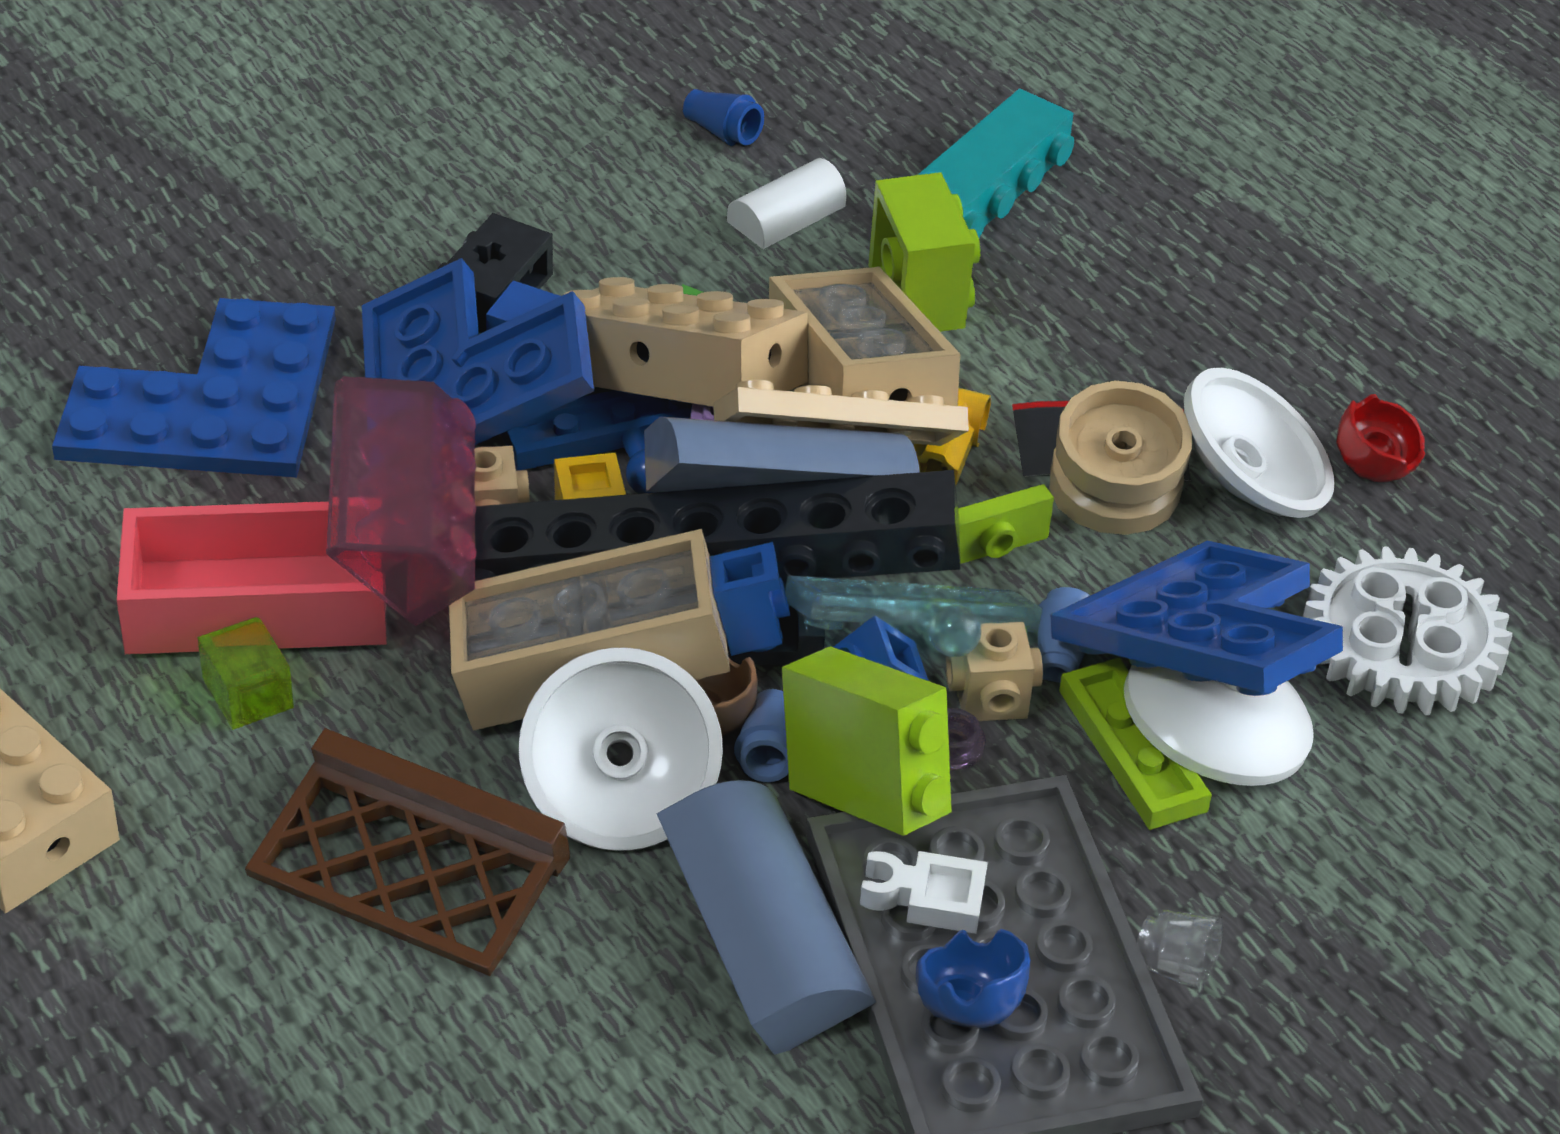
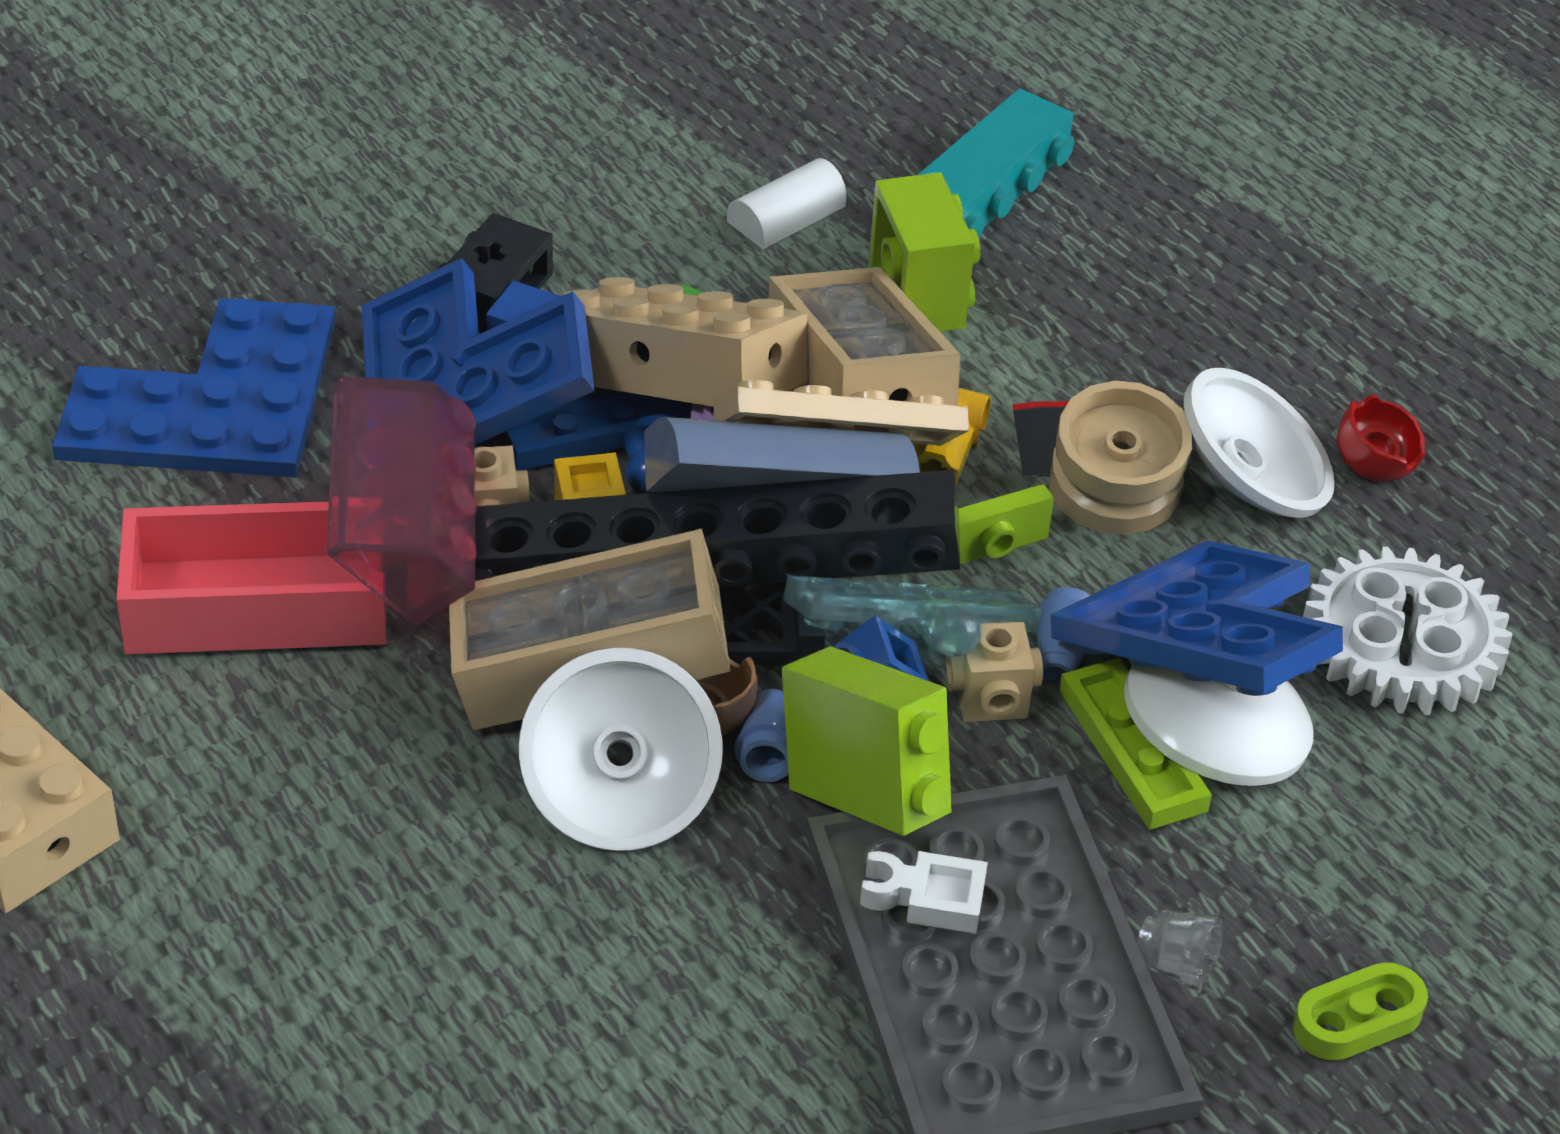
clear neon green panel [197,617,294,730] -> none
reddish brown fence [245,728,571,976] -> none
sand blue brick [656,780,876,1055] -> none
blue cone [683,89,764,146] -> none
blue brick [709,542,790,656] -> none
blue hair [915,929,1031,1028] -> none
clear purple plate [947,708,986,770] -> none
none -> lime plate [1293,963,1428,1060]

